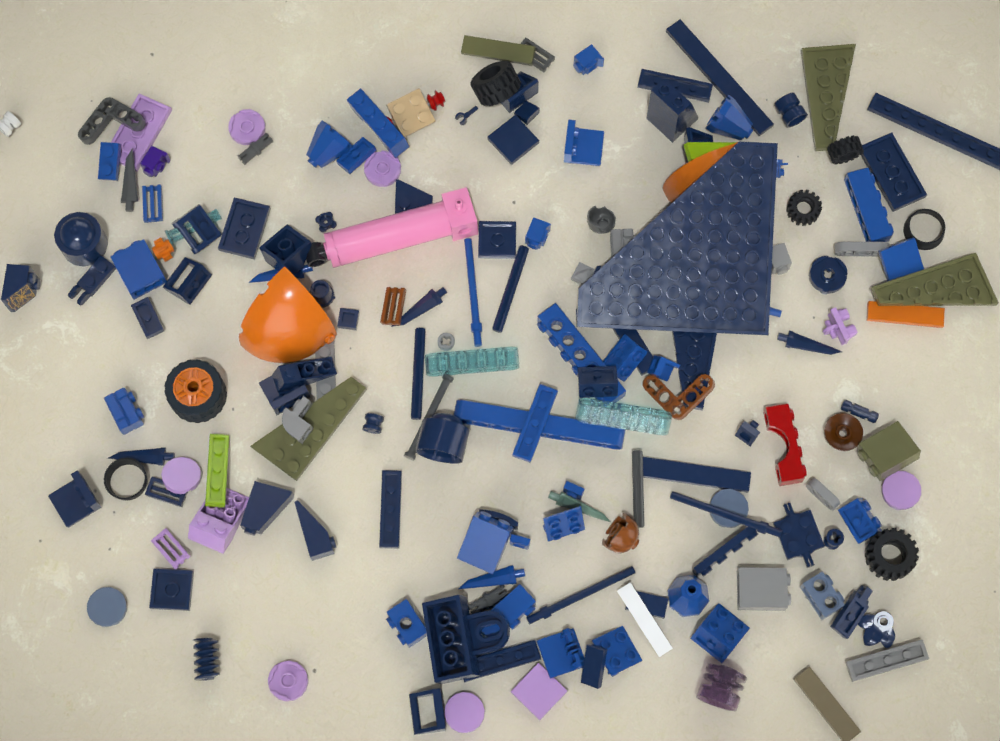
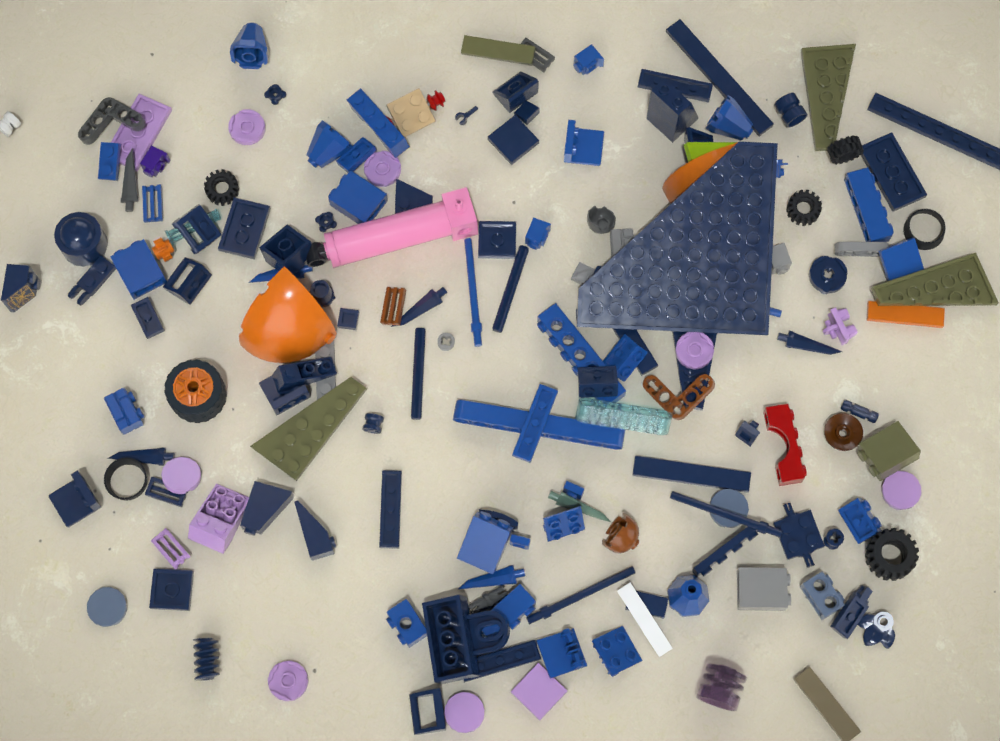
lime tile [205,434,229,507] -> none
dark grey pin [238,133,273,165] -> none
light grey brick [282,396,314,444] -> none
dark grey bar [404,374,454,461] -> none
dark blue piece [415,413,469,464] -> none
clear light blue beam [425,347,520,377] -> none
black tyre [470,61,521,106] -> none
dark blue tile [581,643,607,689] -> none
dark grey axle [632,450,645,528] -> none
blue panel [647,355,680,381] -> none
blue bracket [690,604,750,663] -> none
light grey beam [806,478,840,511] -> none
light grey plate [846,639,929,682] -> none
none -> black tyre [204,169,239,206]
none -> blue cone [230,23,268,69]
none -> dark blue plate [264,84,286,105]
none -> blue brick [328,170,388,224]
none -> lavender tile [675,332,714,369]

